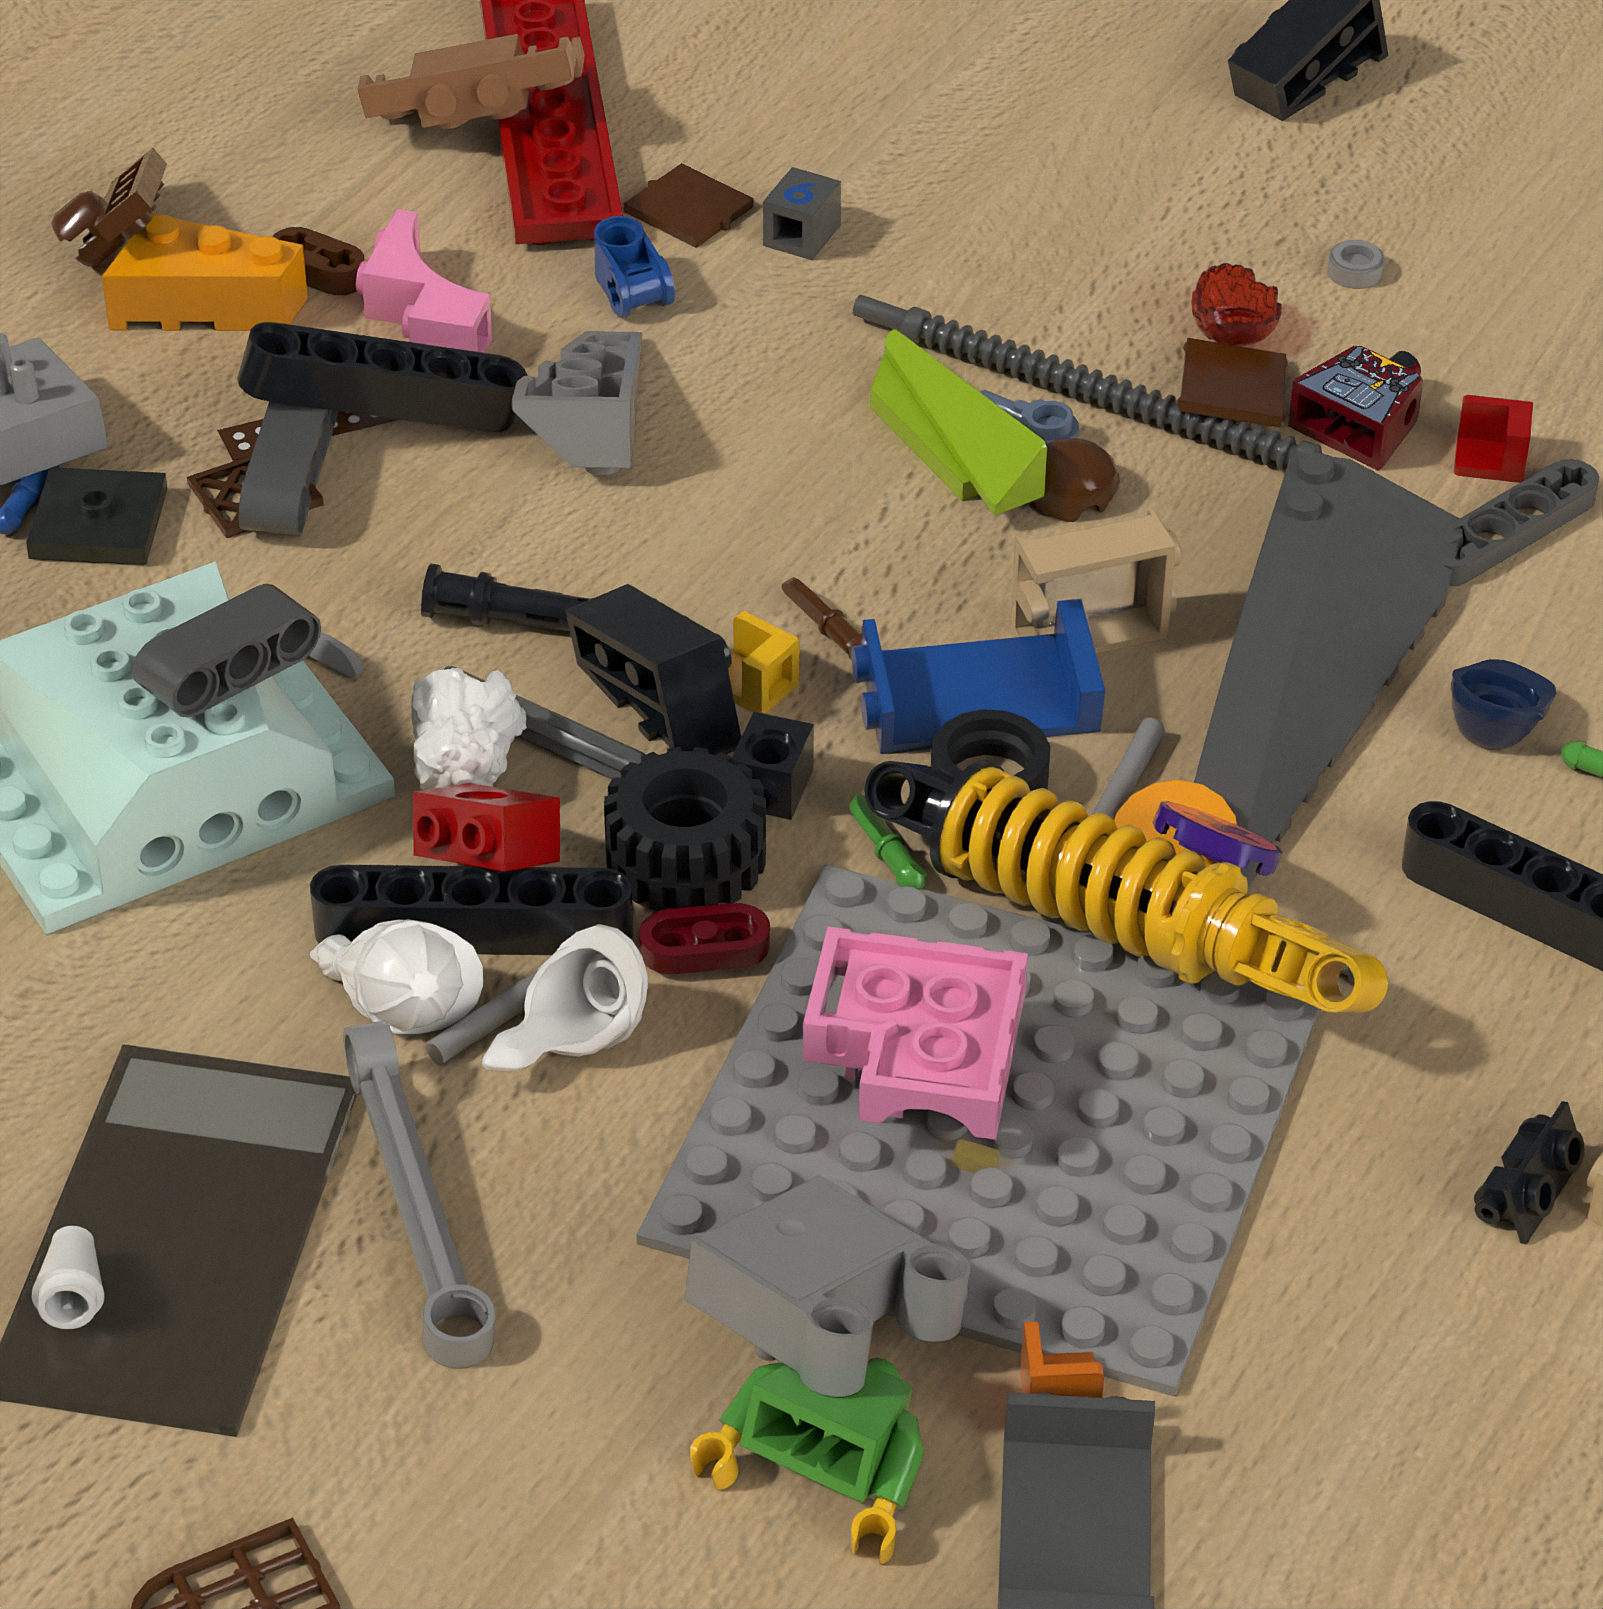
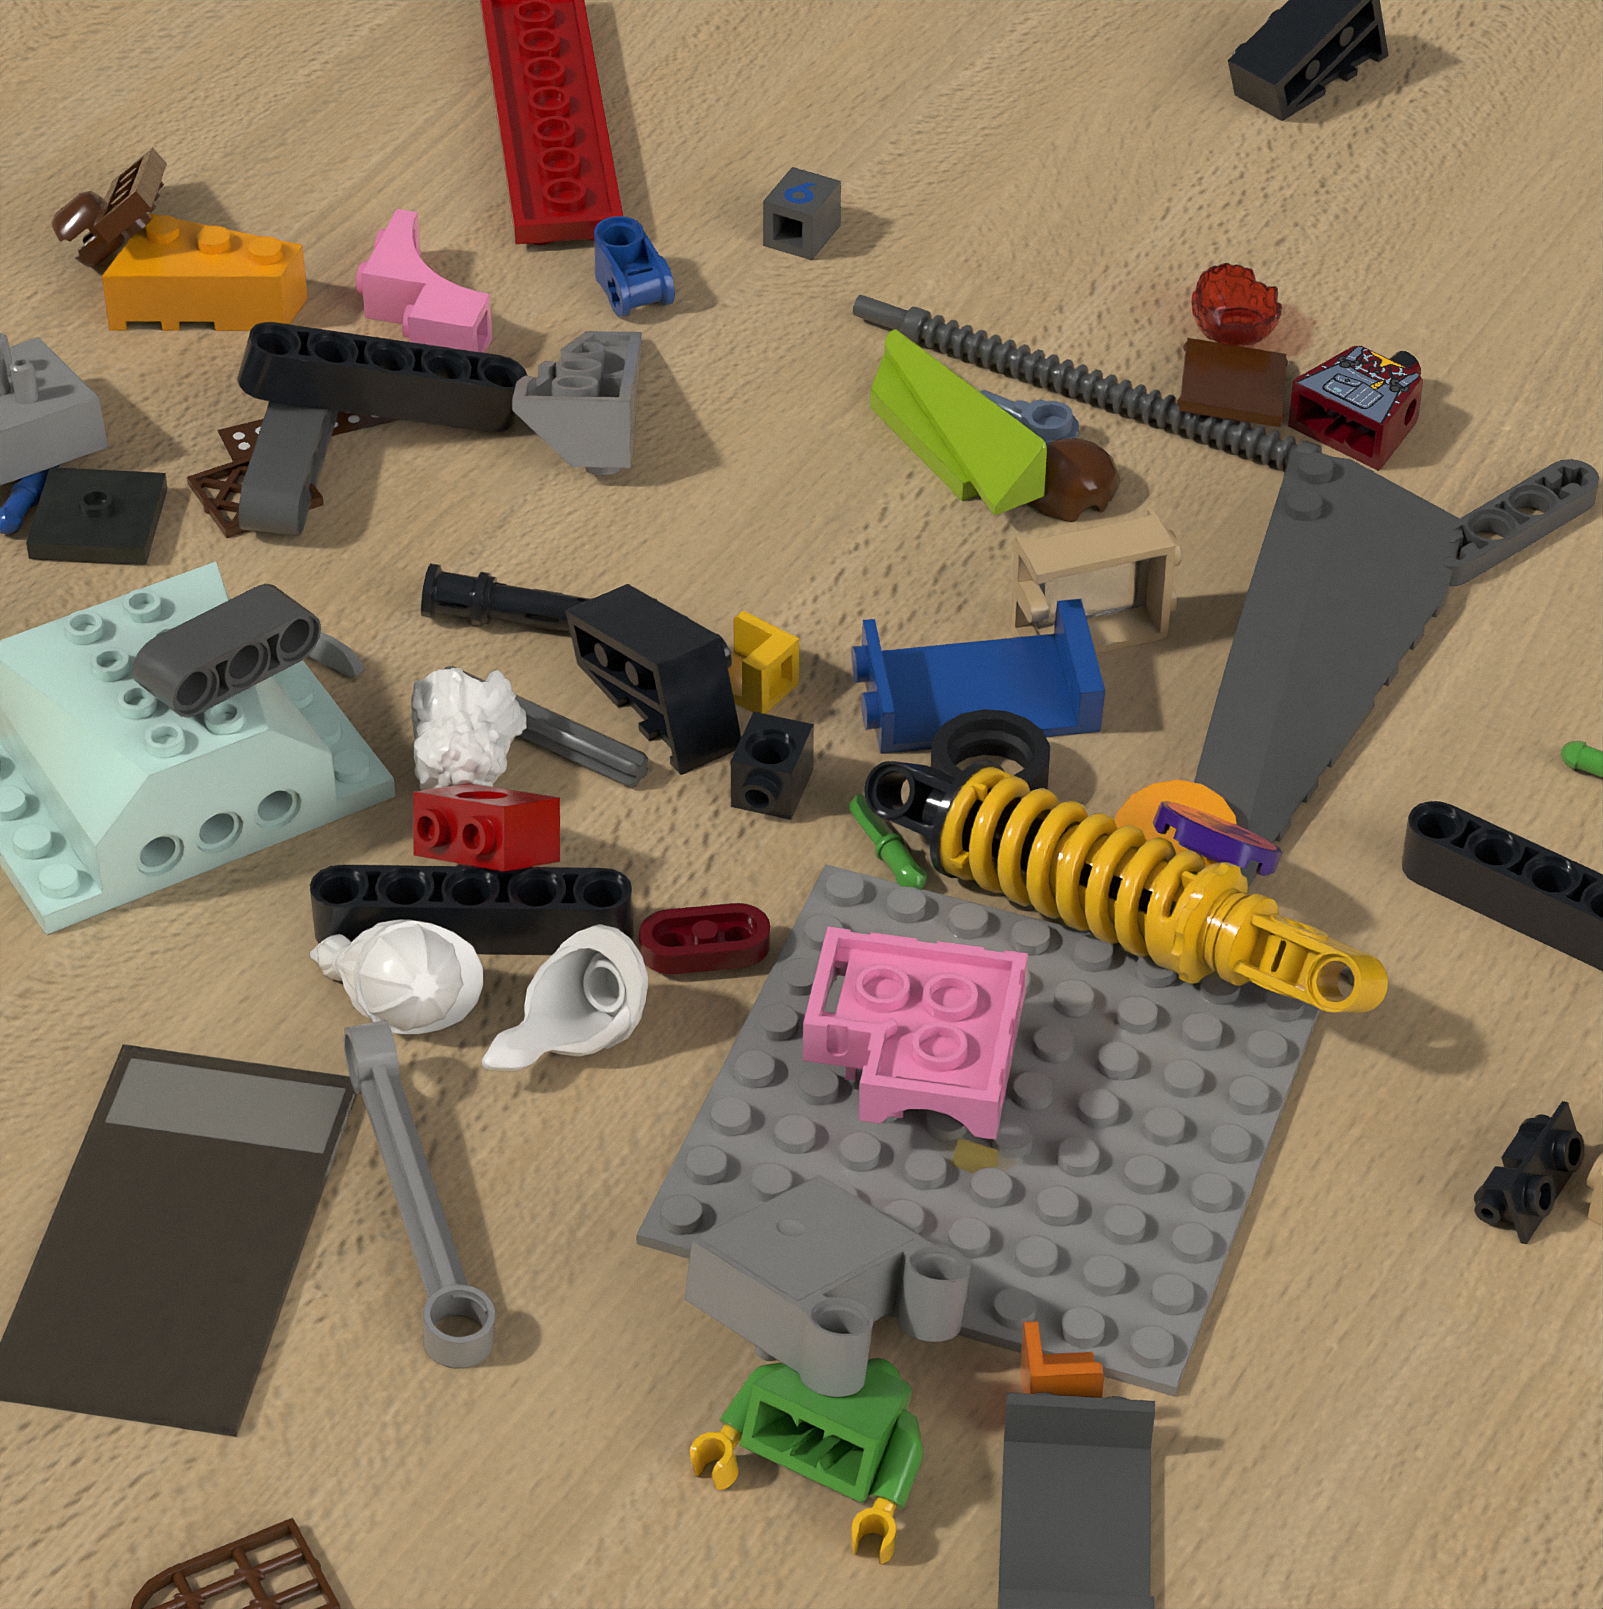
white cone [32,1226,104,1329] -> none
reddish brown beam [272,227,365,295] -> none
medium nougat bracket [357,34,585,129] -> none
light grey bar [426,970,538,1065] -> none
black tyre [604,747,766,911] -> none
reddish brown piece [624,163,754,248] -> none
reddish brown piece [781,577,862,660] -> none
light grey bar [1092,718,1165,819] -> none
light grey tile [1328,240,1384,289] -> none
dark blue hat [1451,659,1557,750] -> none
red panel [1454,395,1533,483] -> none

